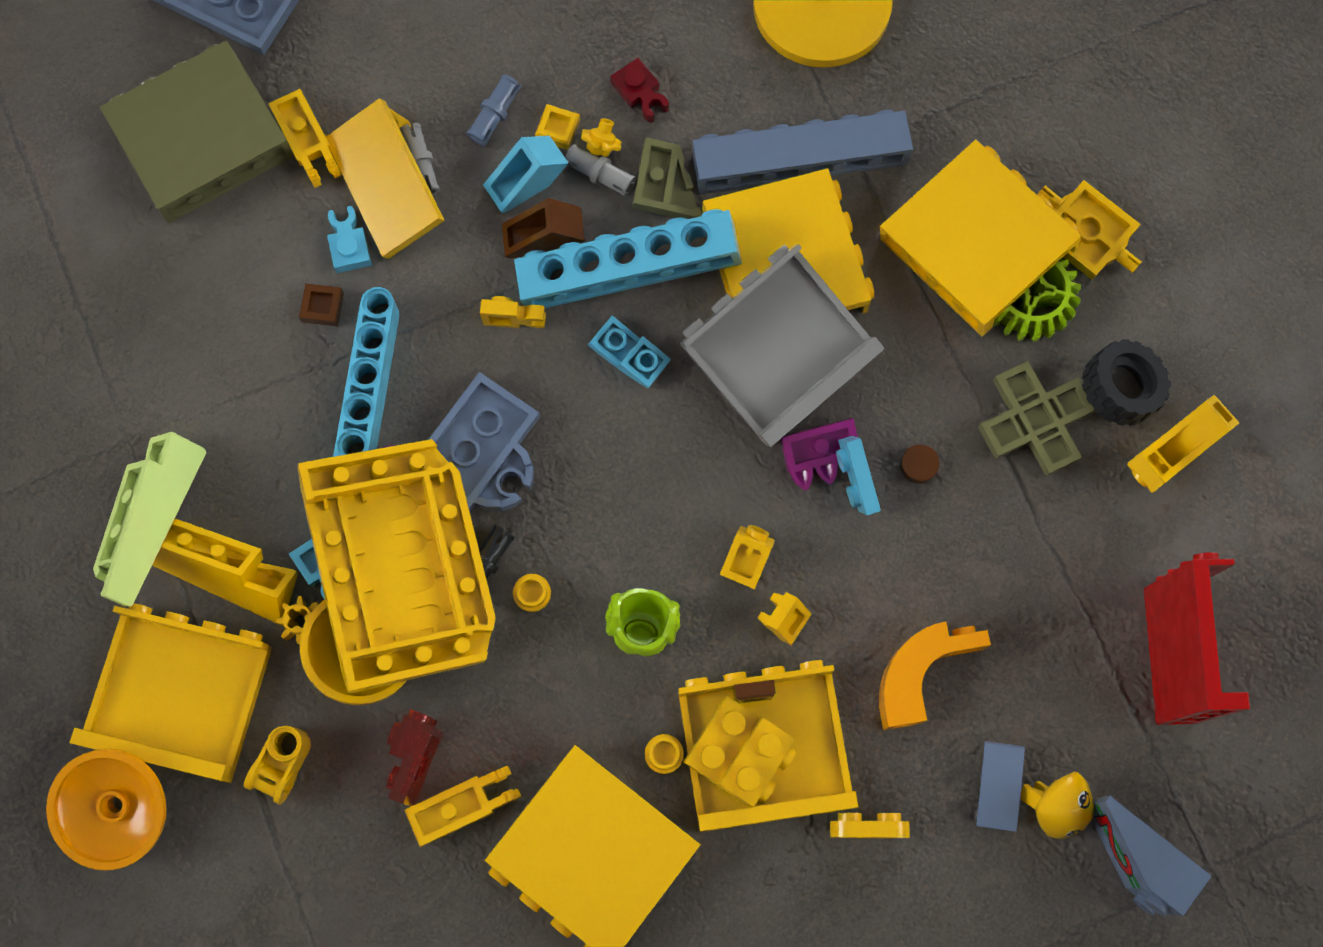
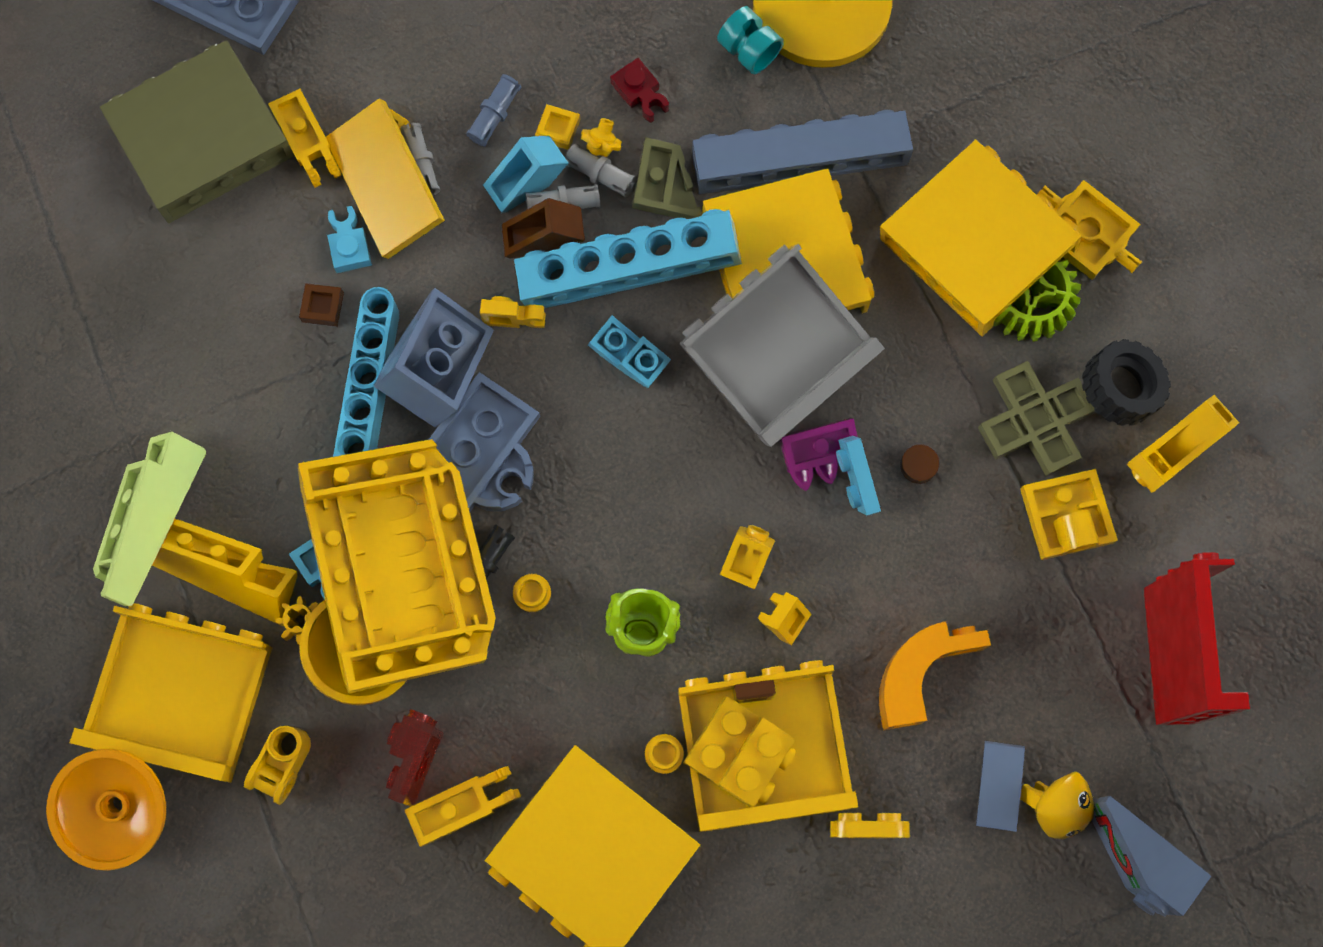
none -> sand blue slope [374,288,494,428]
none -> light grey pin [526,184,600,209]
none -> teal wheel [717,6,784,75]
none -> yellow plate [1020,469,1118,560]

